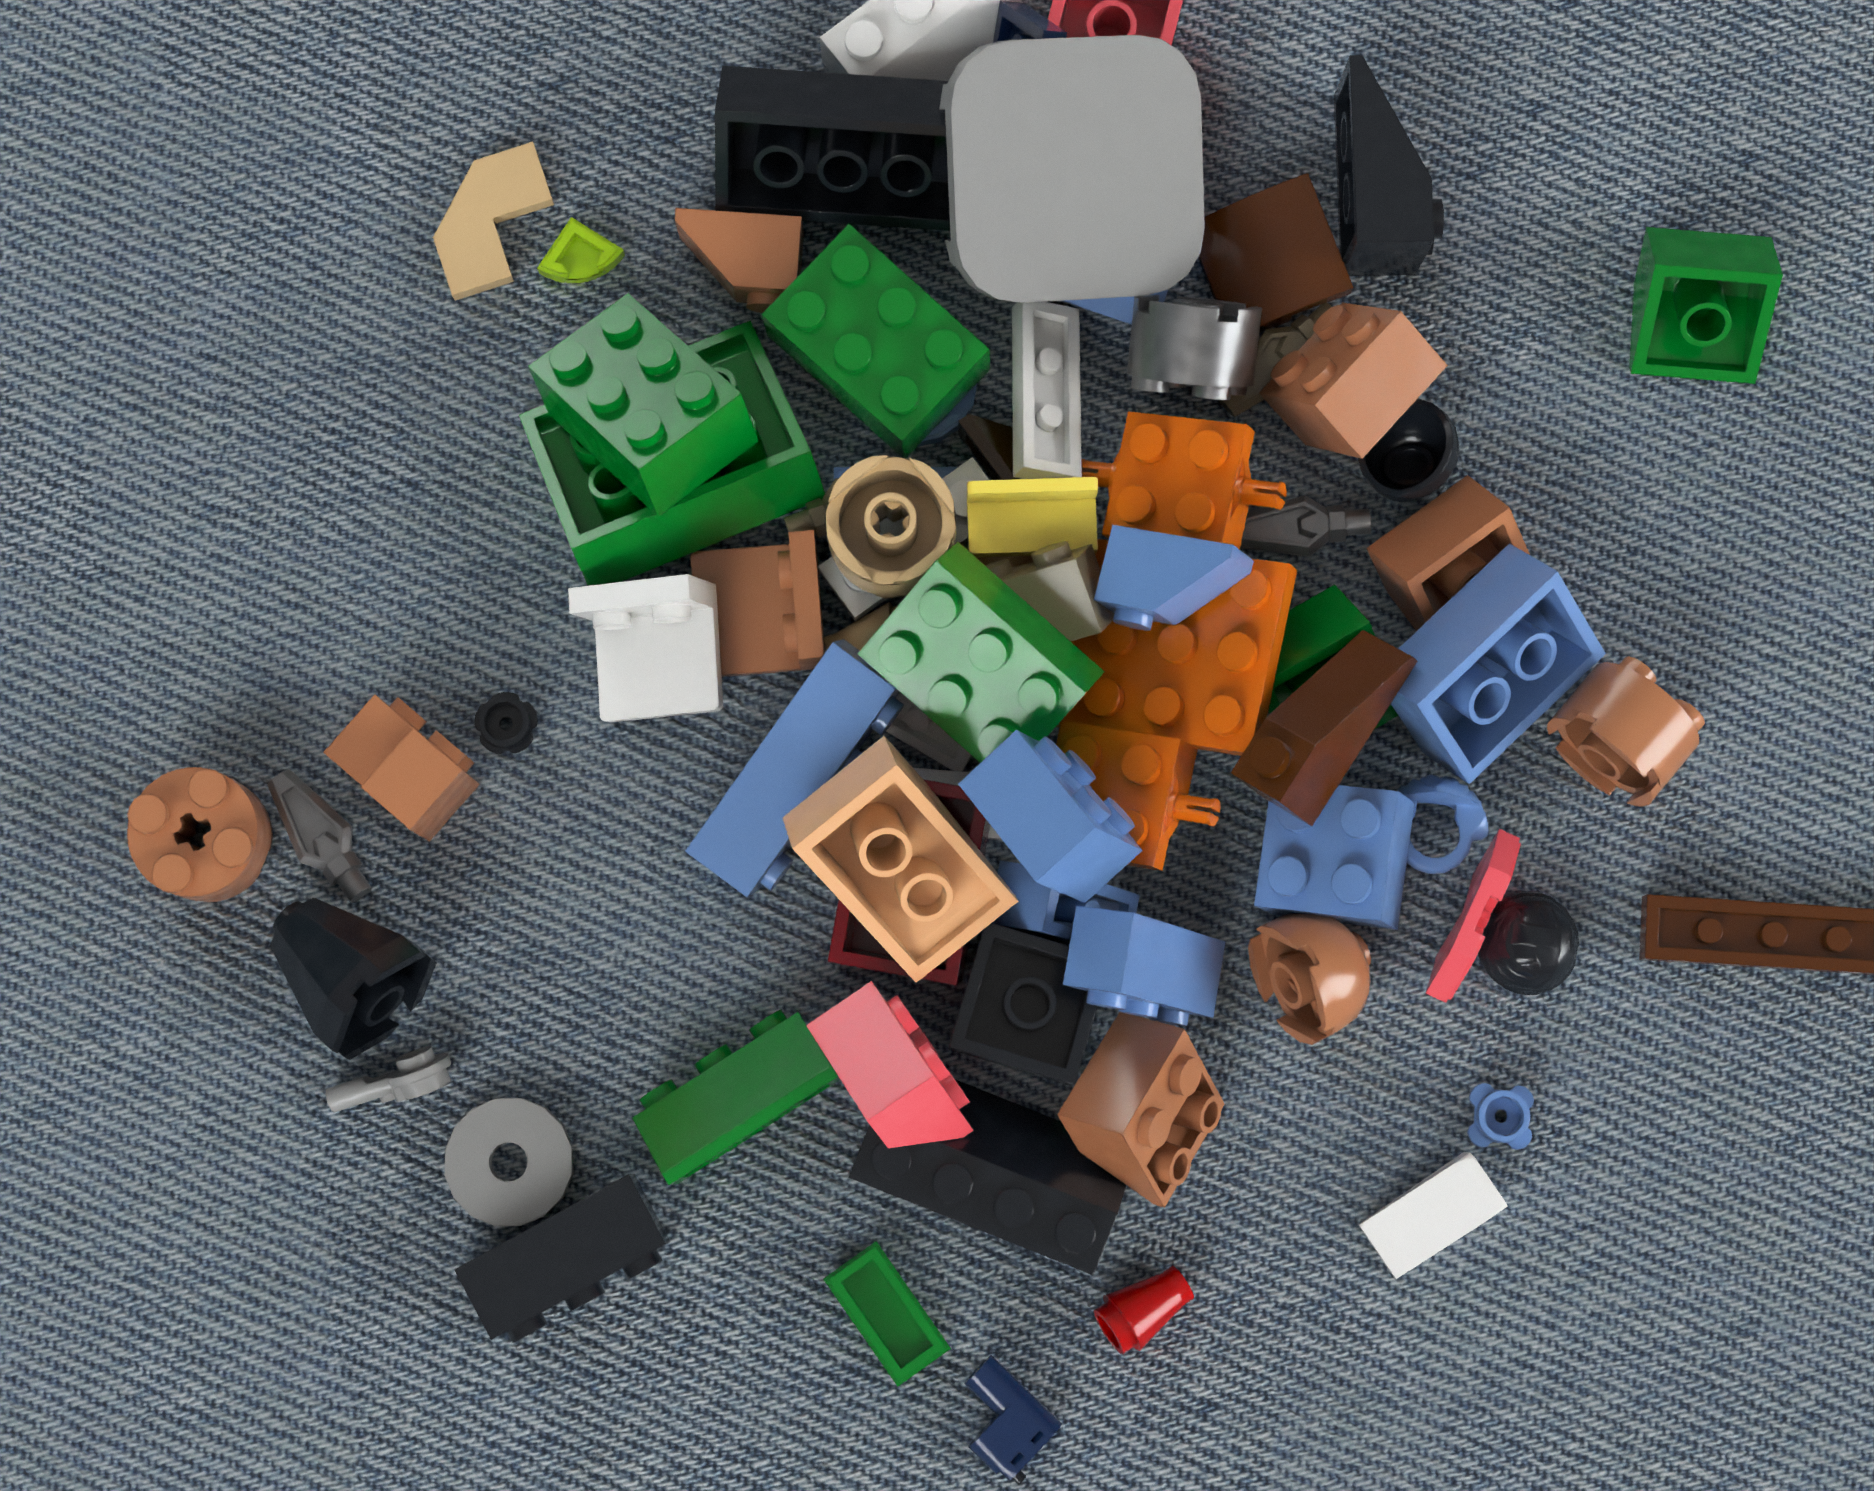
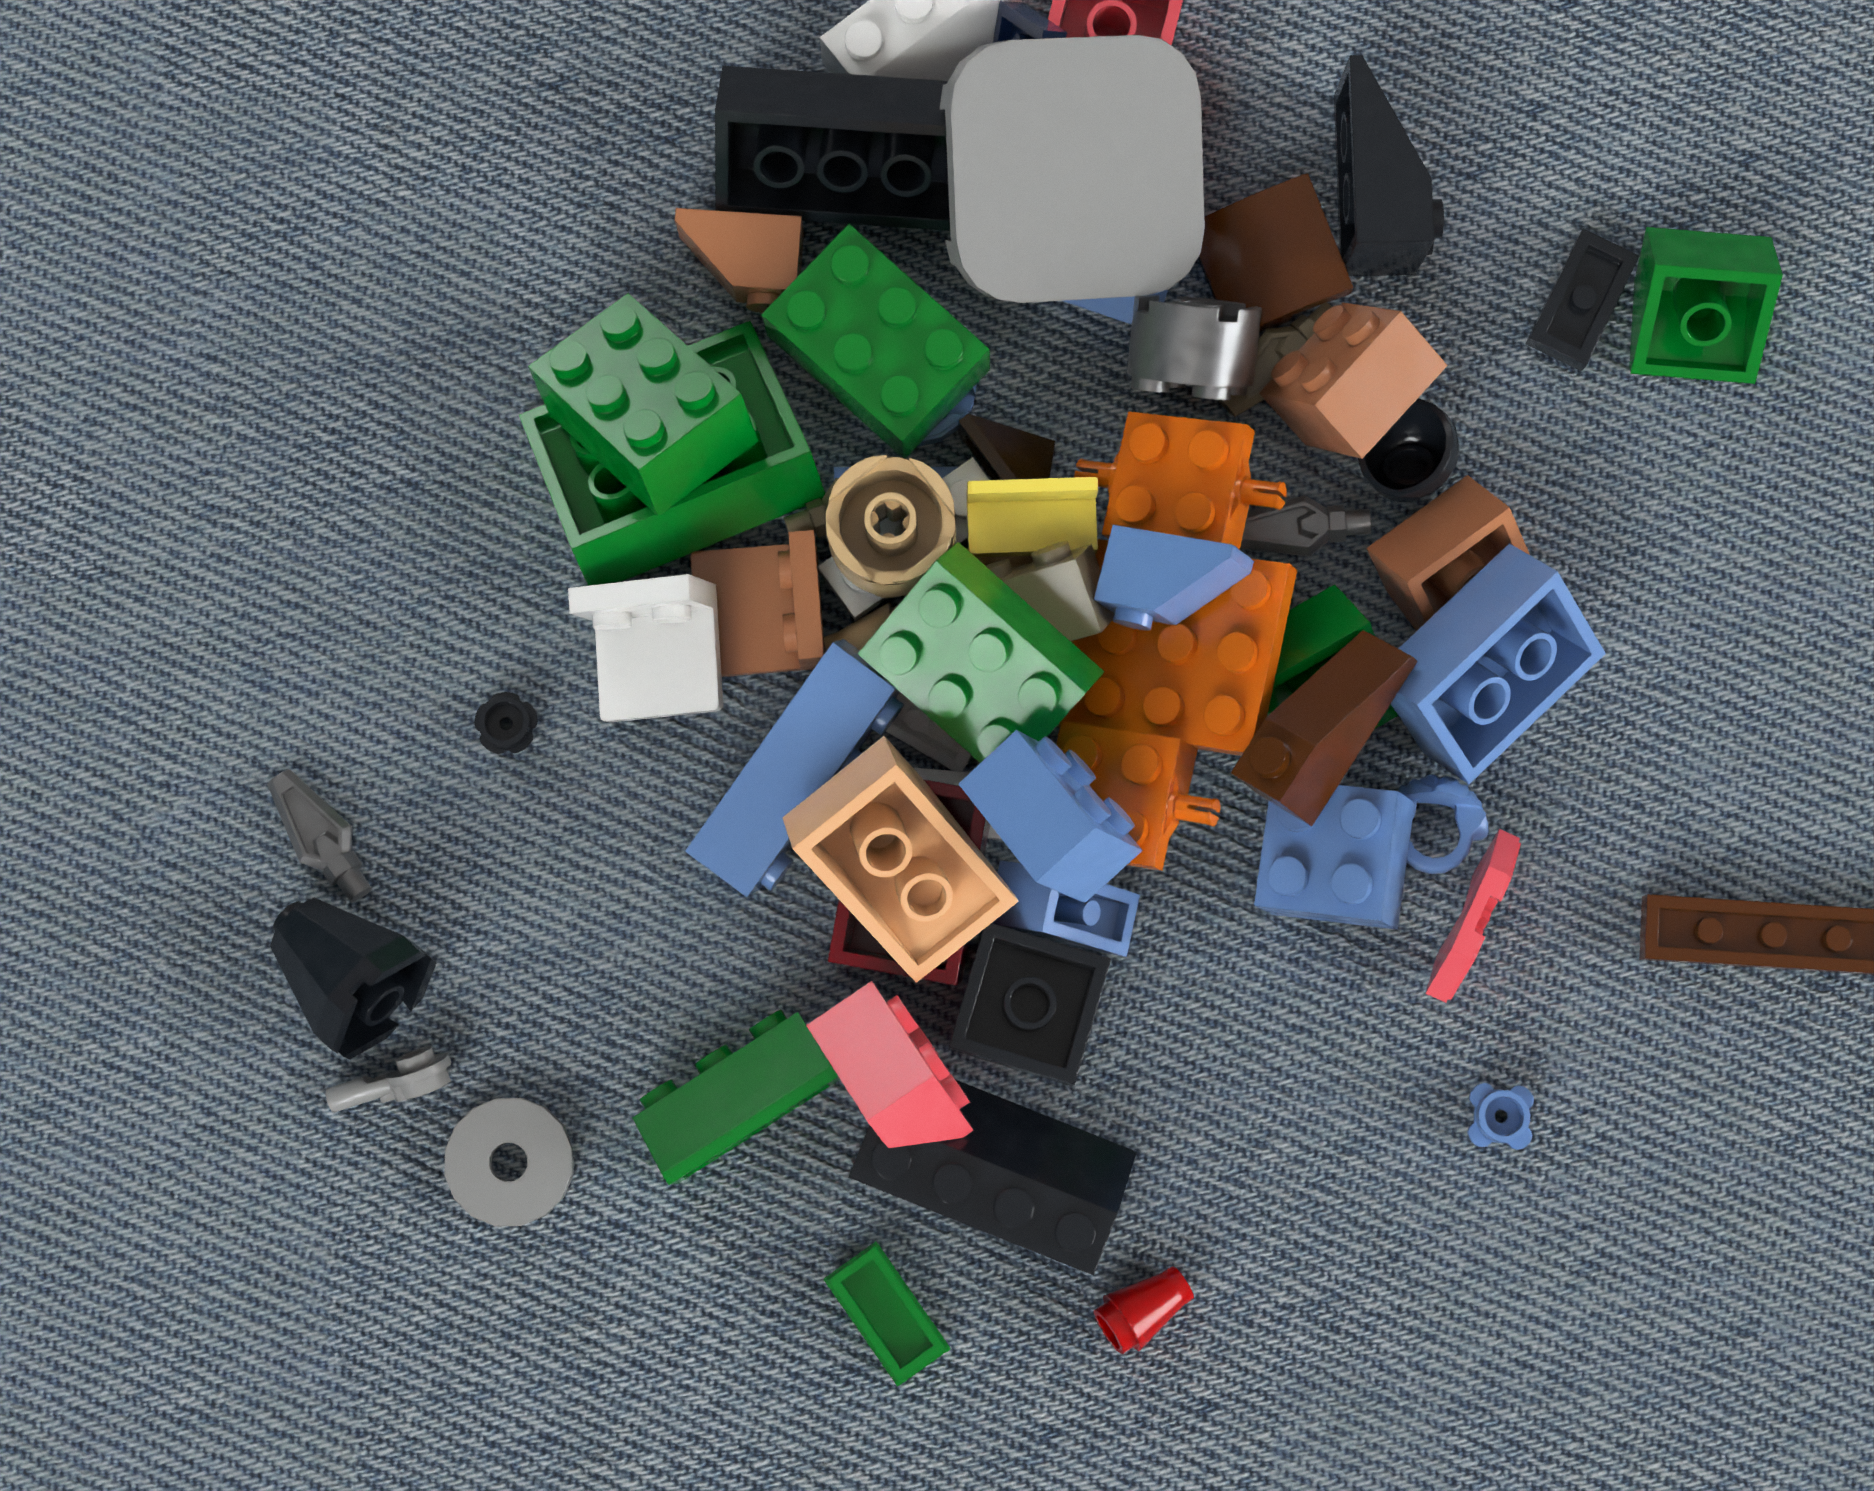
nougat brick [127,767,273,902] -> none
nougat brick [323,694,480,842] -> none
tan tile [433,142,554,301] -> none
black brick [455,1174,670,1343] -> none
lime tile [537,217,625,283] -> none
dark blue piece [964,1355,1062,1485] -> none
white plate [1012,302,1082,479] -> none
nougat slope [1057,1012,1225,1208] -> none
medium blue brick [1063,906,1225,1026] -> none
nougat cylinder [1248,913,1371,1045] -> none
white slope [1358,1152,1508,1279] -> none
black piece [1478,890,1579,995] -> none
nougat brick [1547,656,1705,807] -> none
none -> black plate [1525,229,1639,371]

